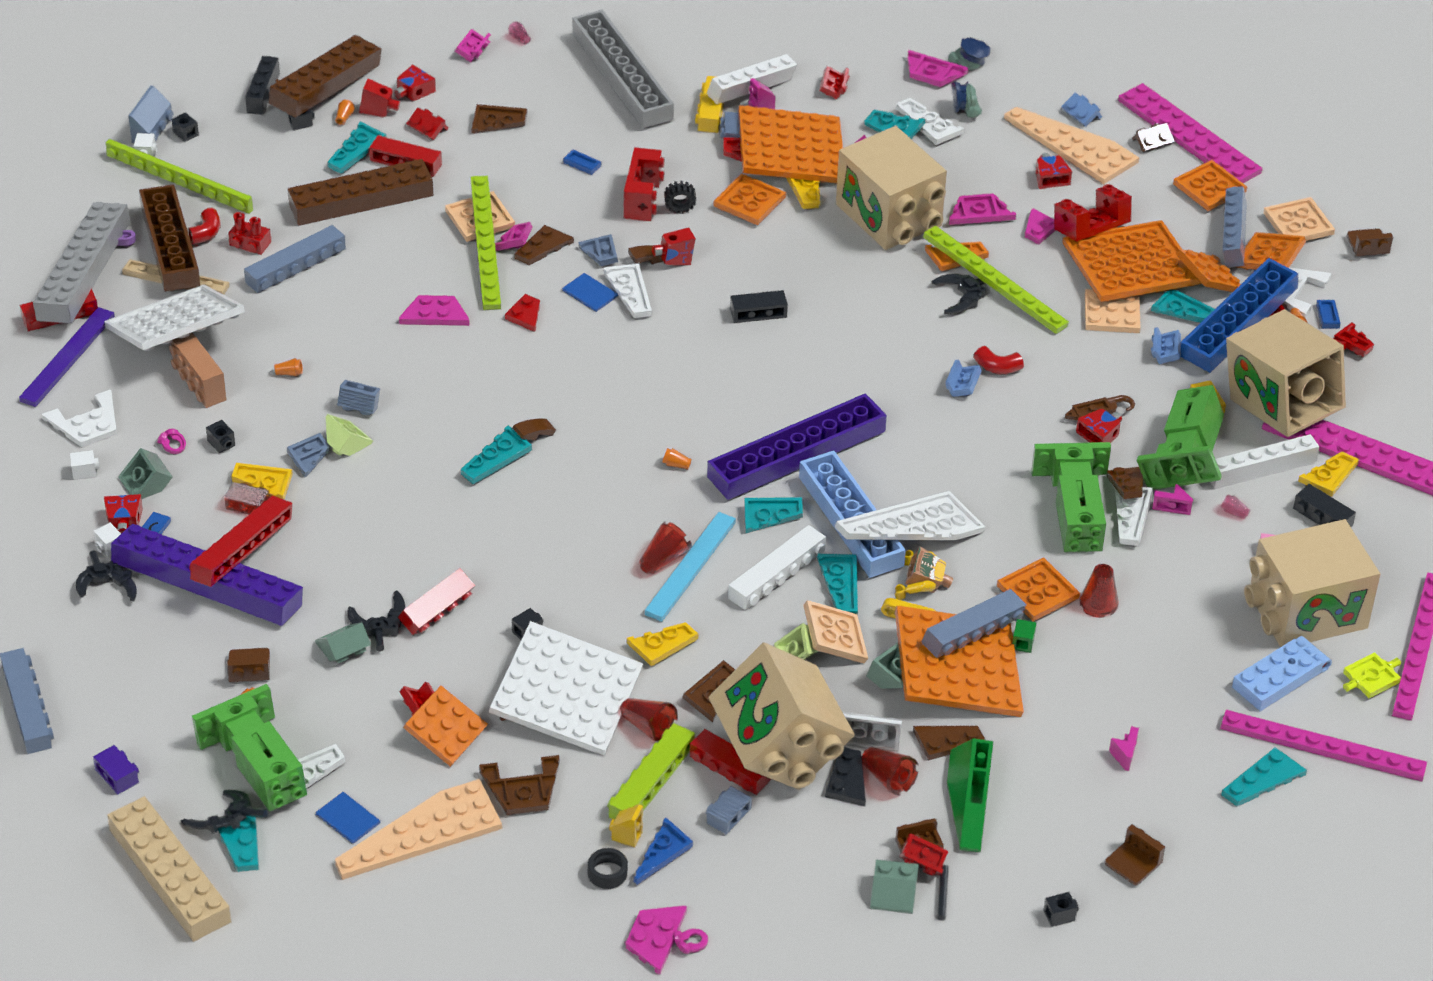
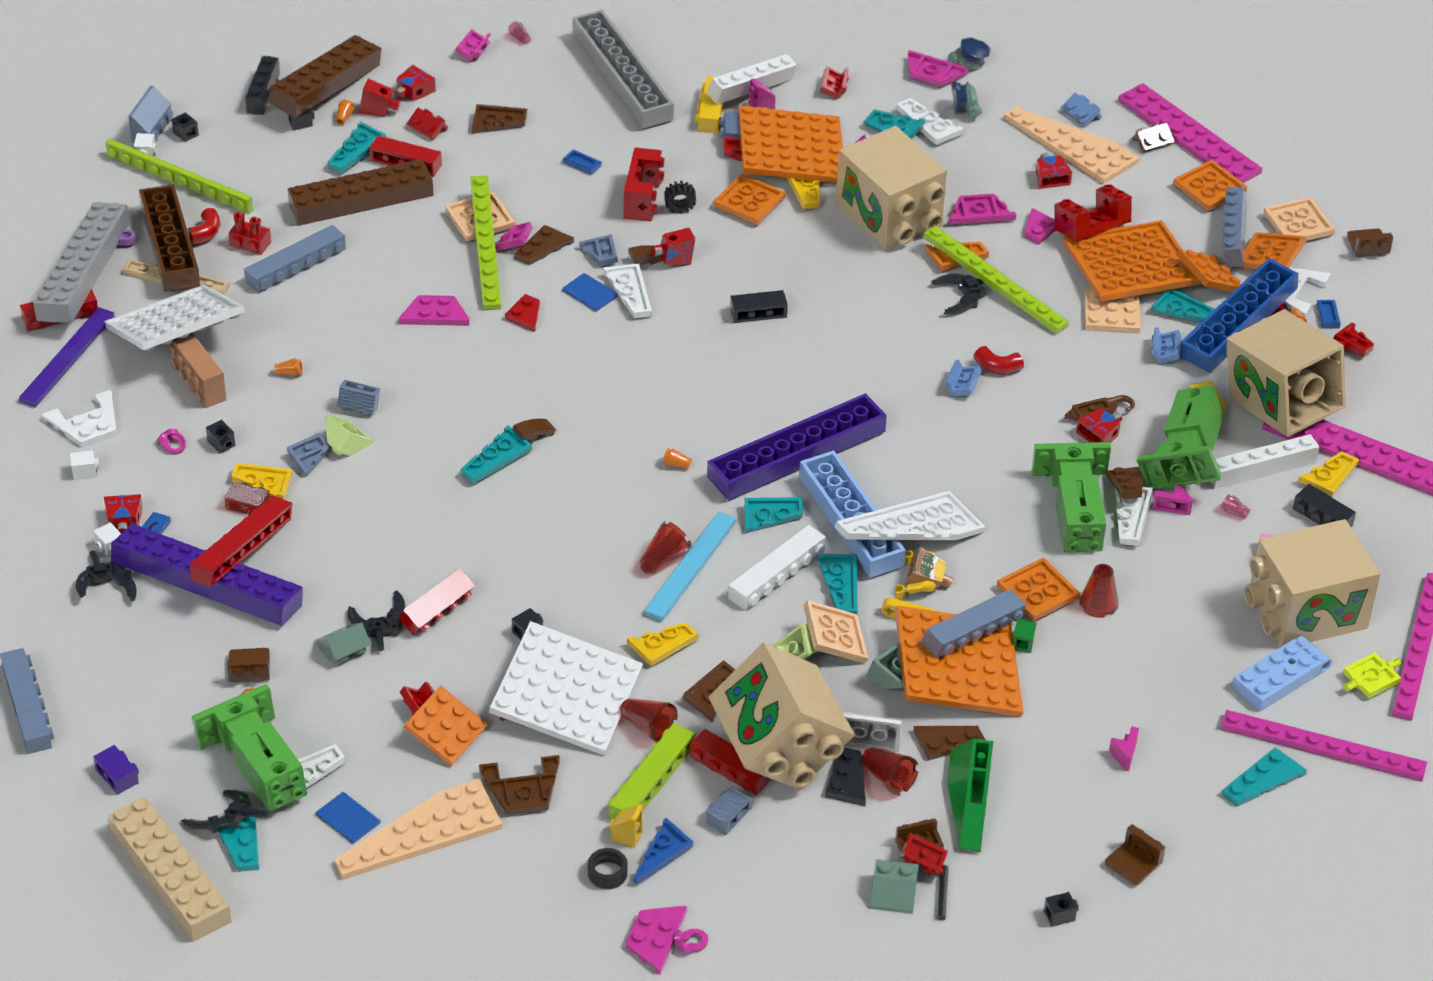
sand green slope [118,448,173,499] -> none

